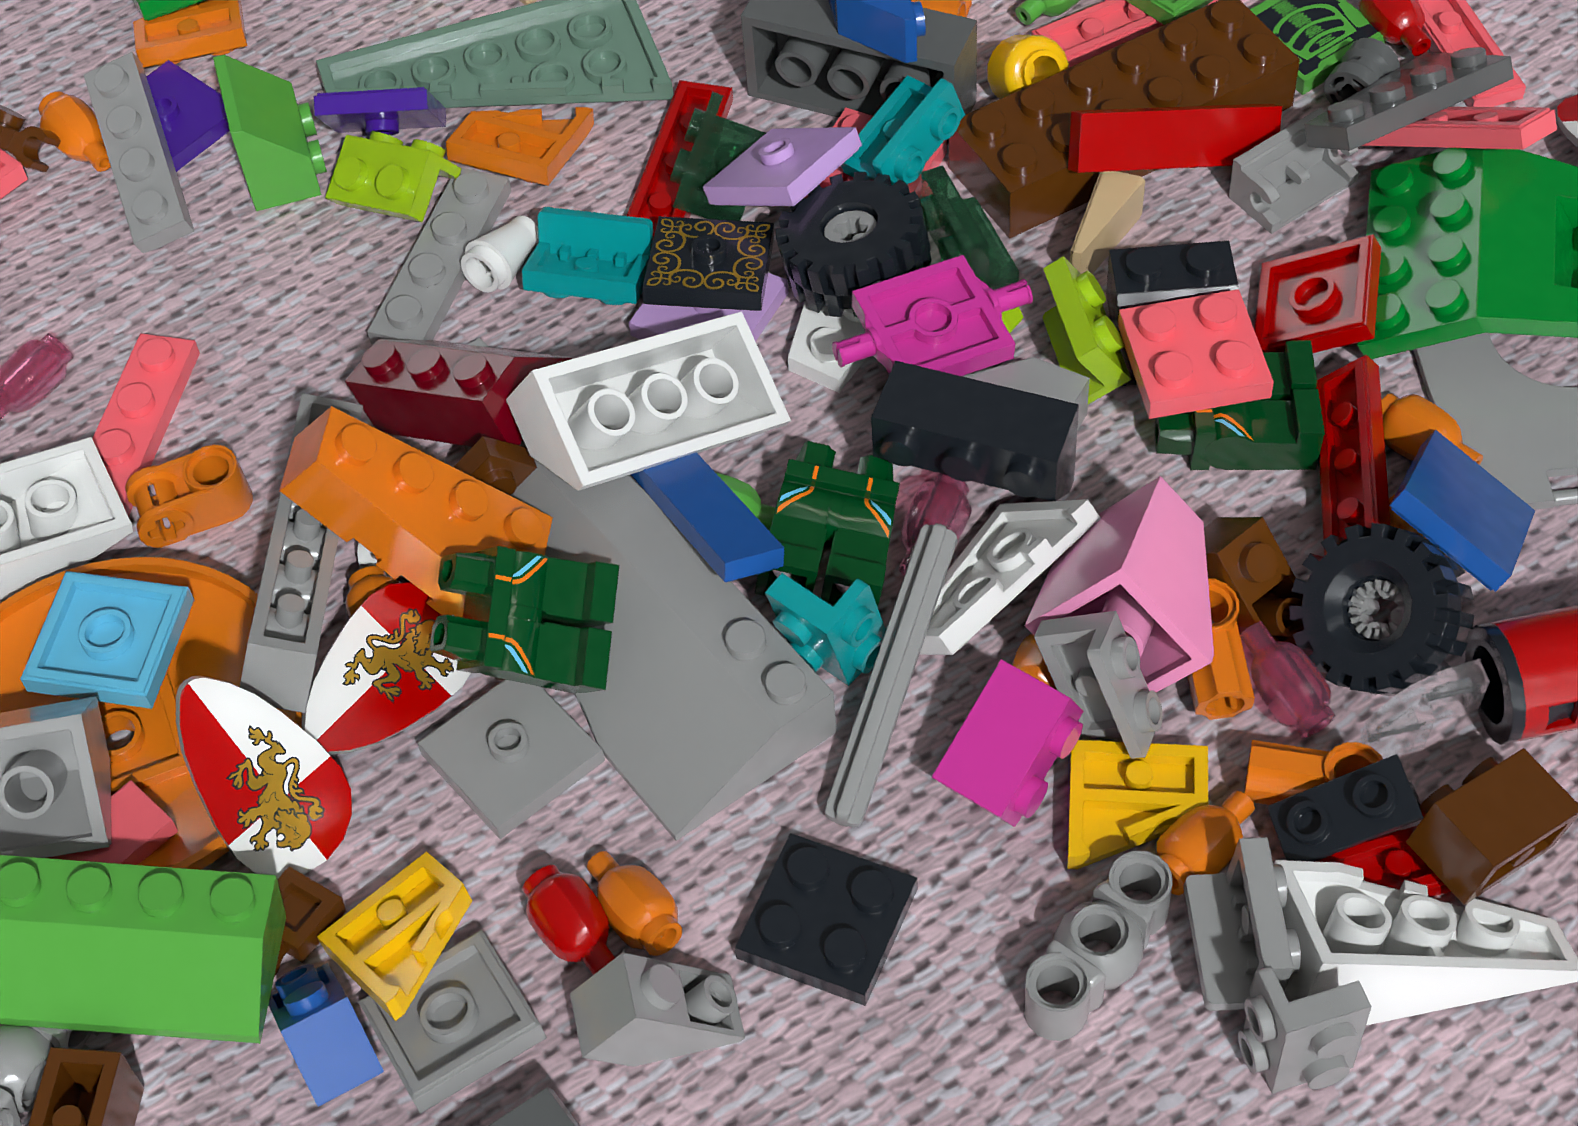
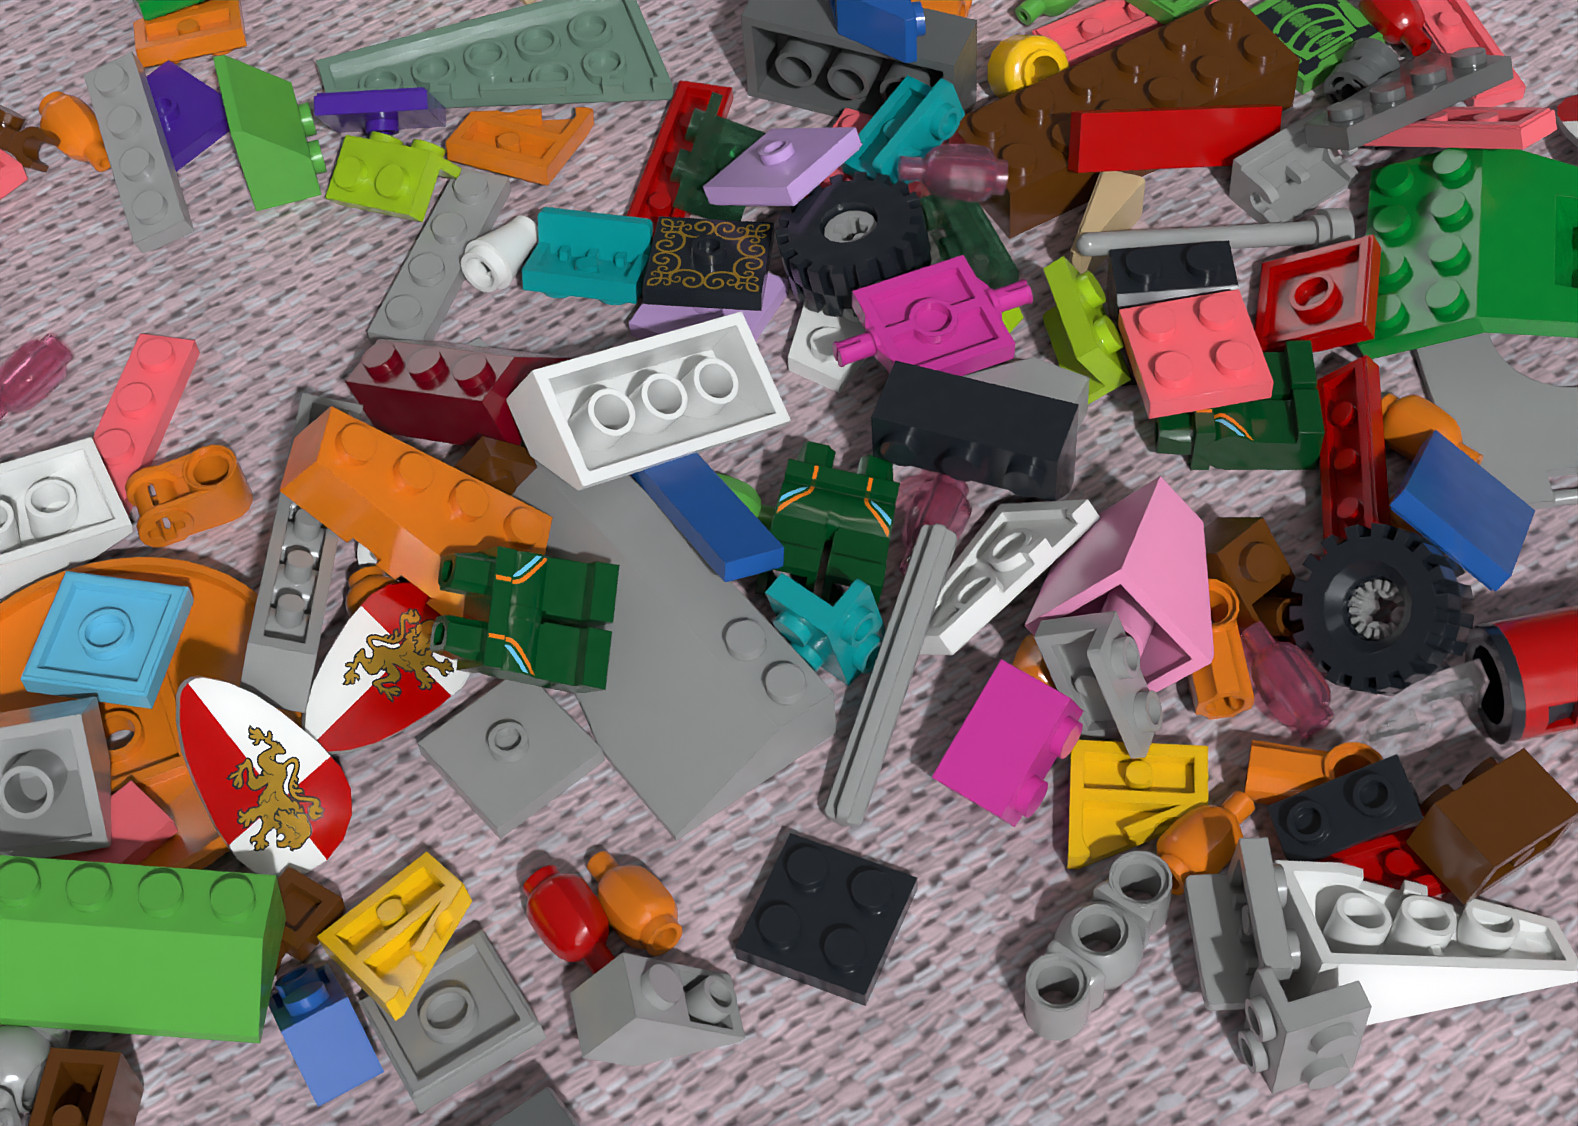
none -> clear pink plant [898,144,1008,202]
none -> light grey piece [1076,207,1355,257]

